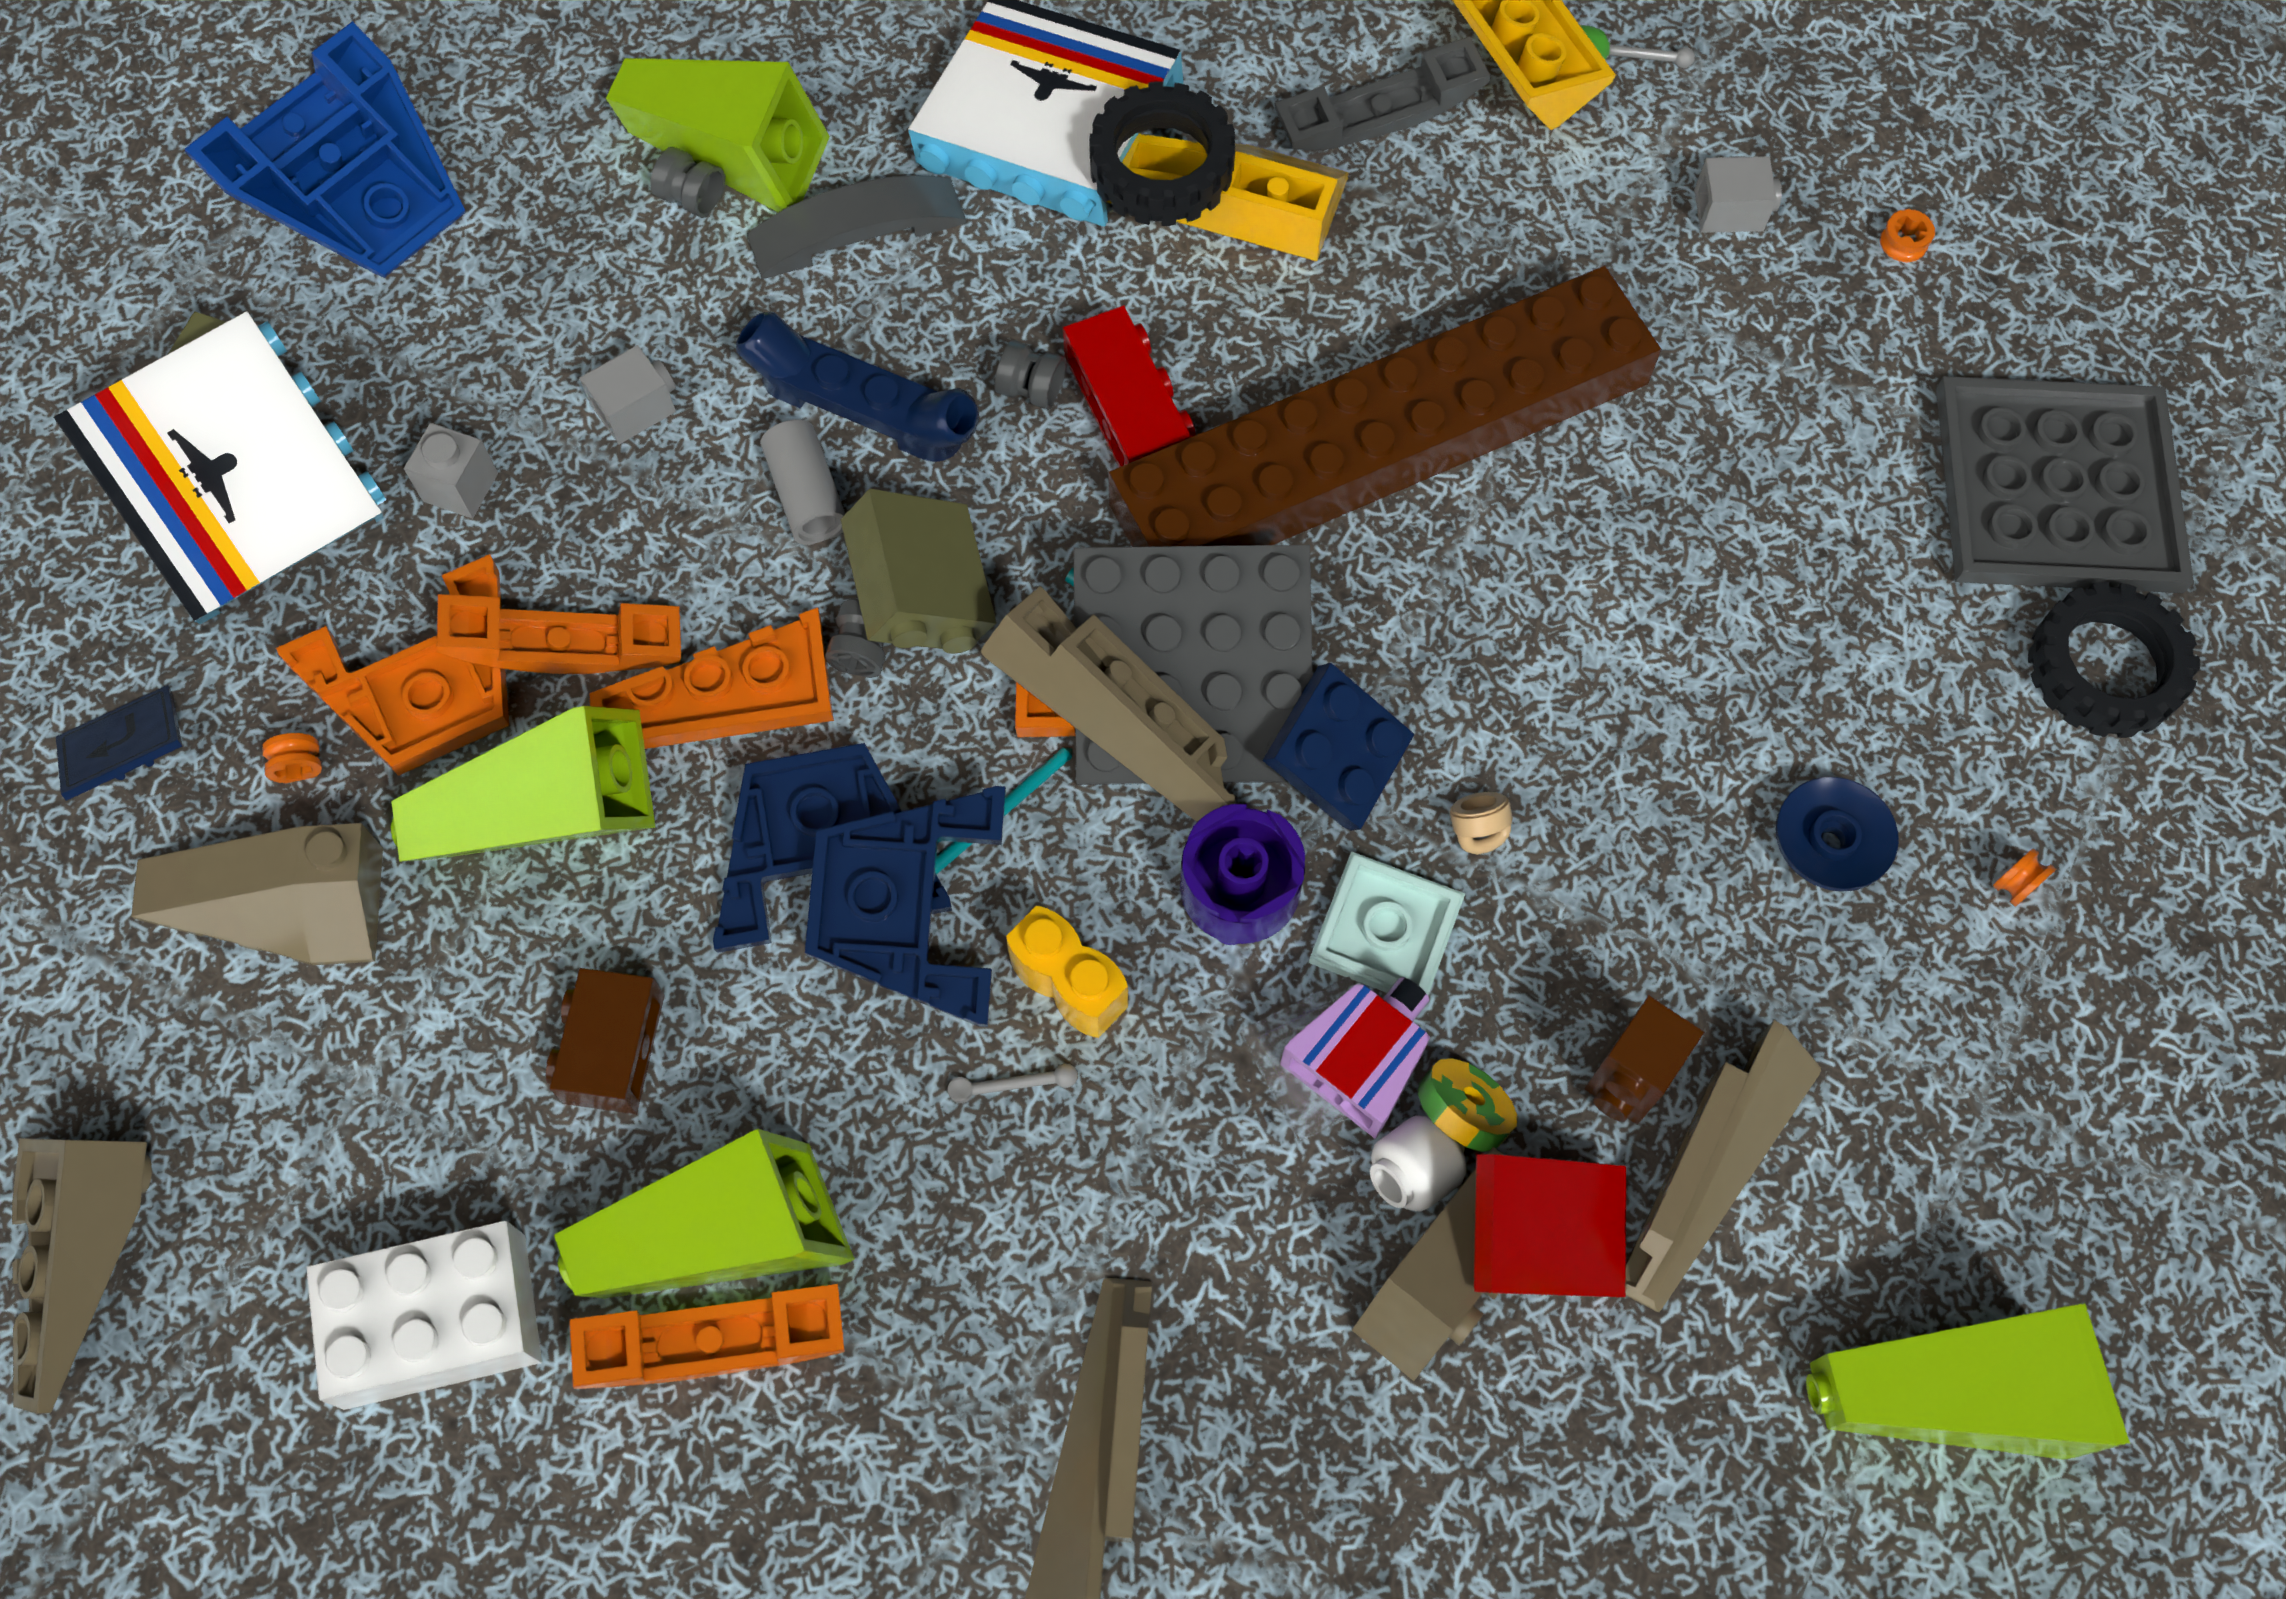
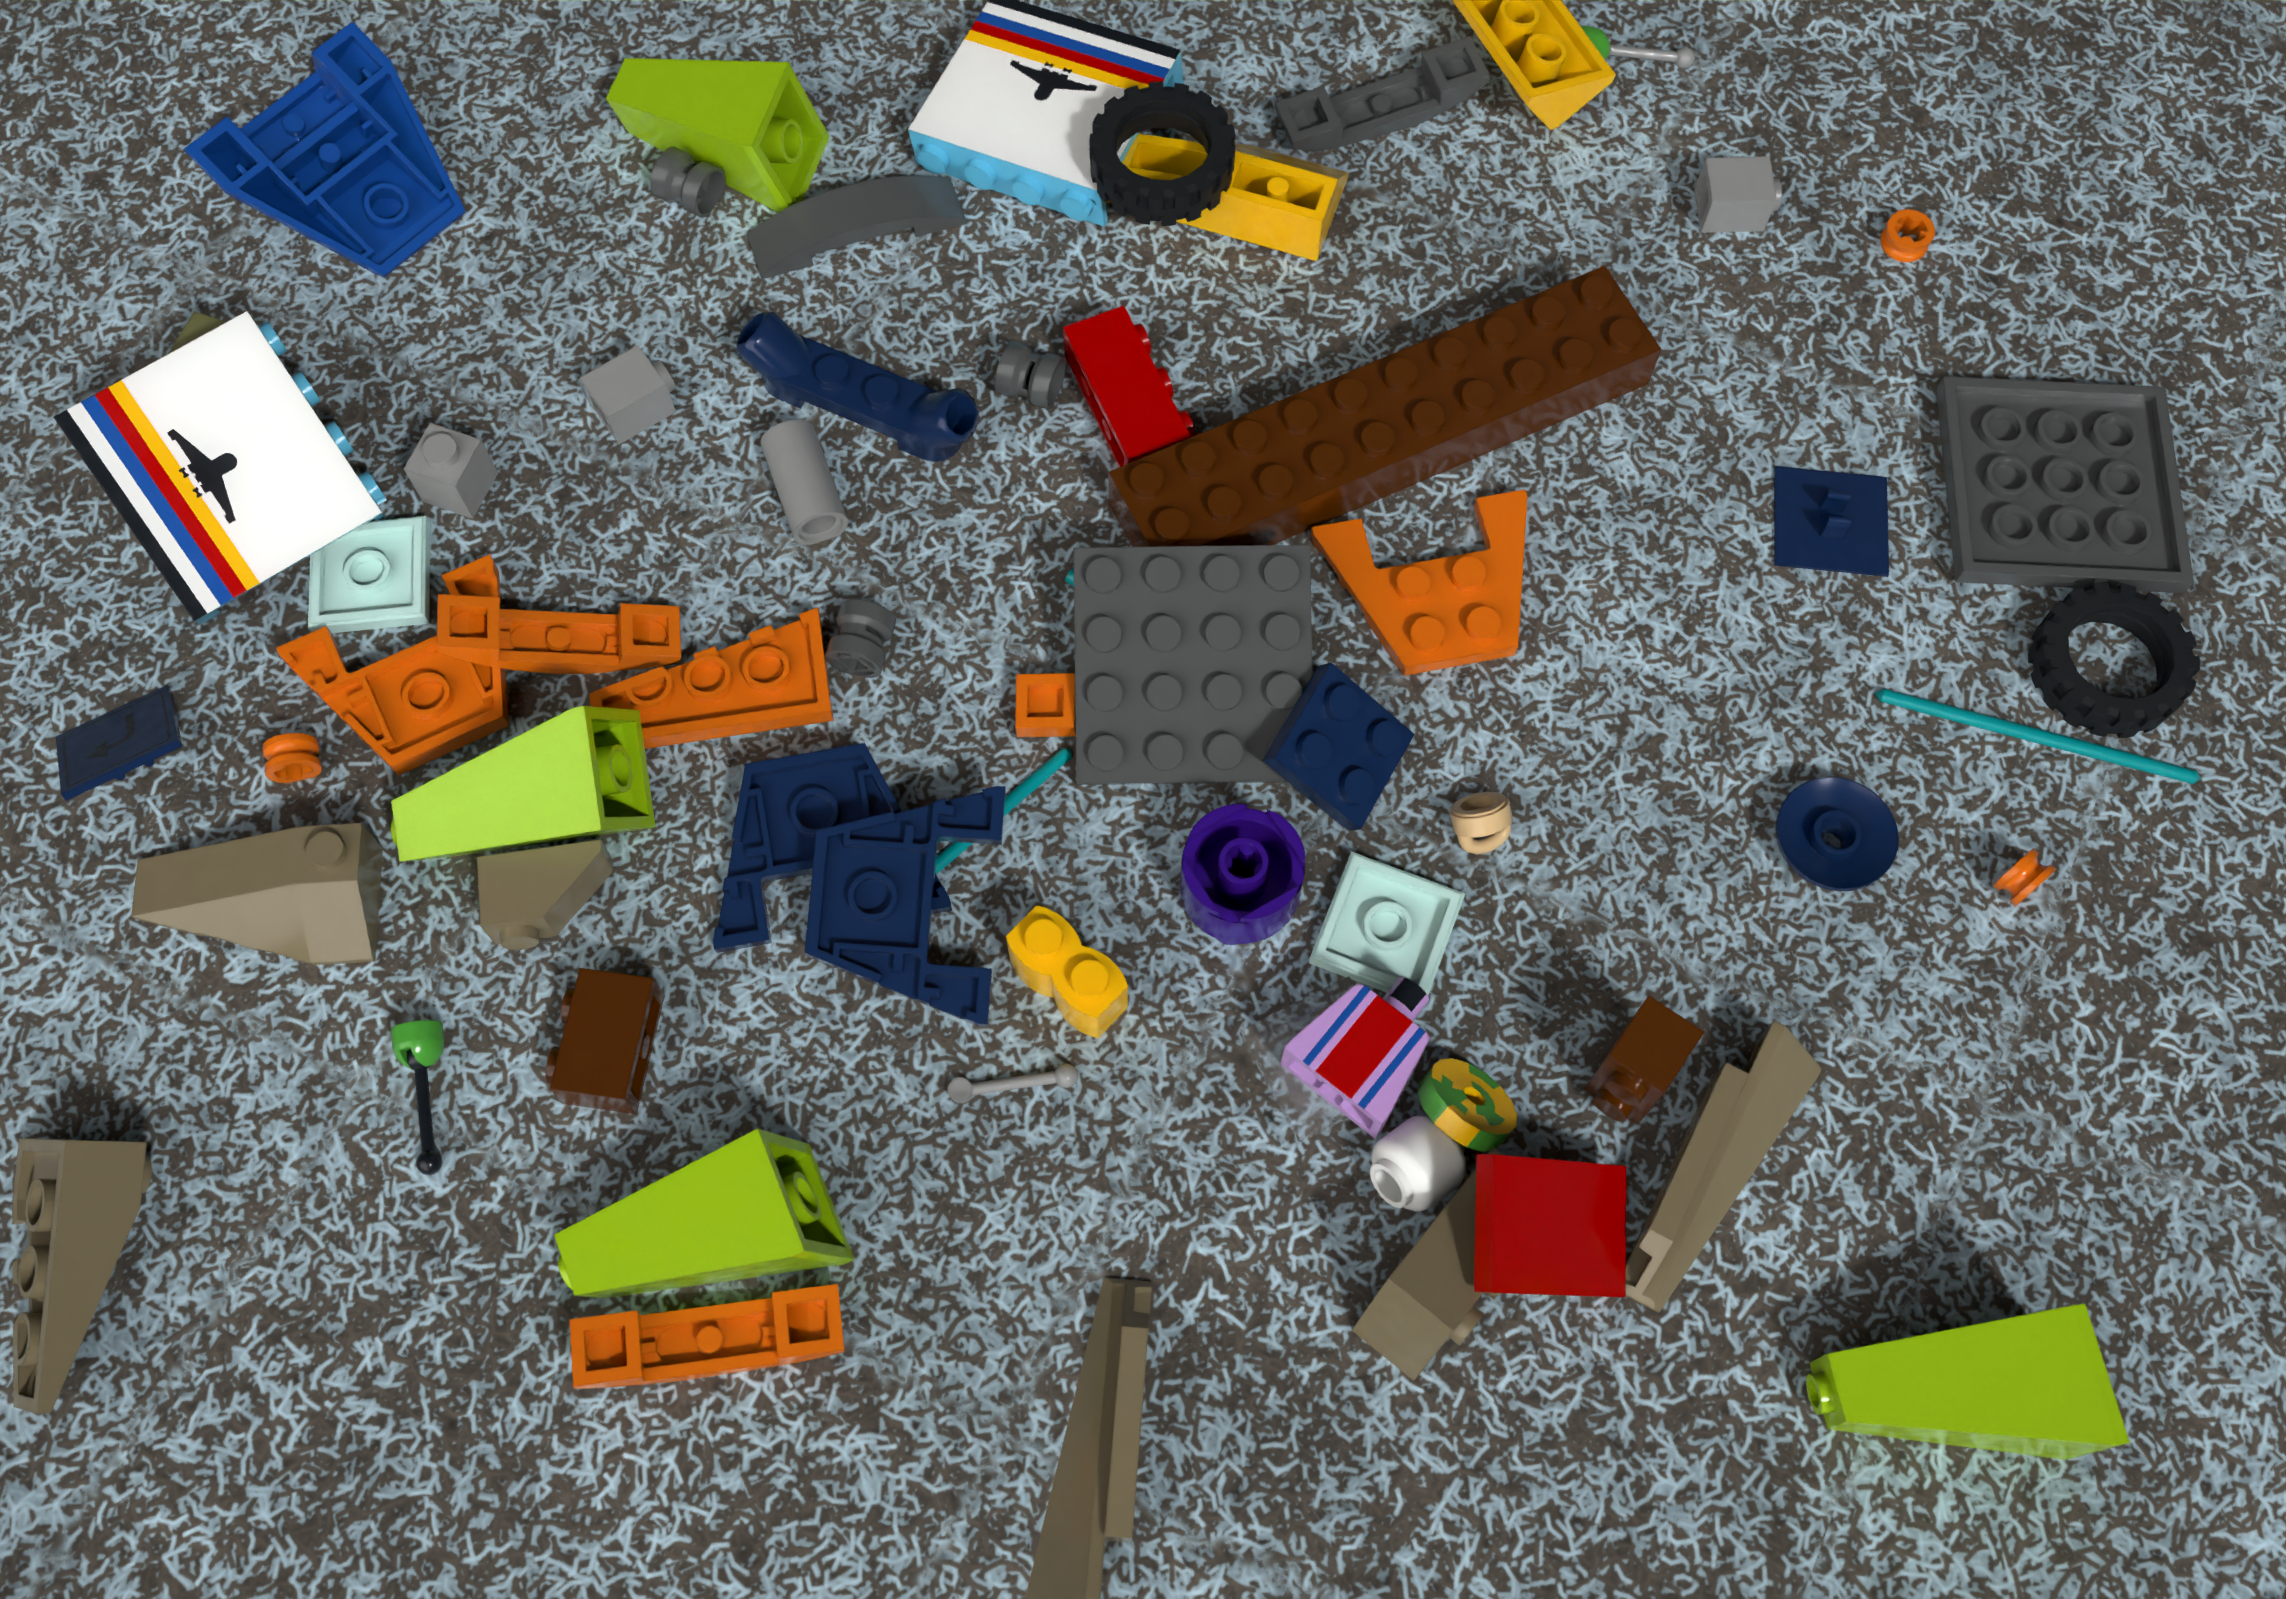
white brick [306,1221,542,1410] -> none
olive brick [841,489,997,654] -> none
dark tan wedge [981,586,1235,822] -> none
none -> light aqua tile [308,516,430,633]
none -> hinge [391,1020,445,1175]
none -> dark tan slope [477,839,614,950]
none -> orange wing [1310,489,1528,676]
none -> dark blue piece [1774,466,1889,577]
none -> teal axle [1875,688,2201,784]

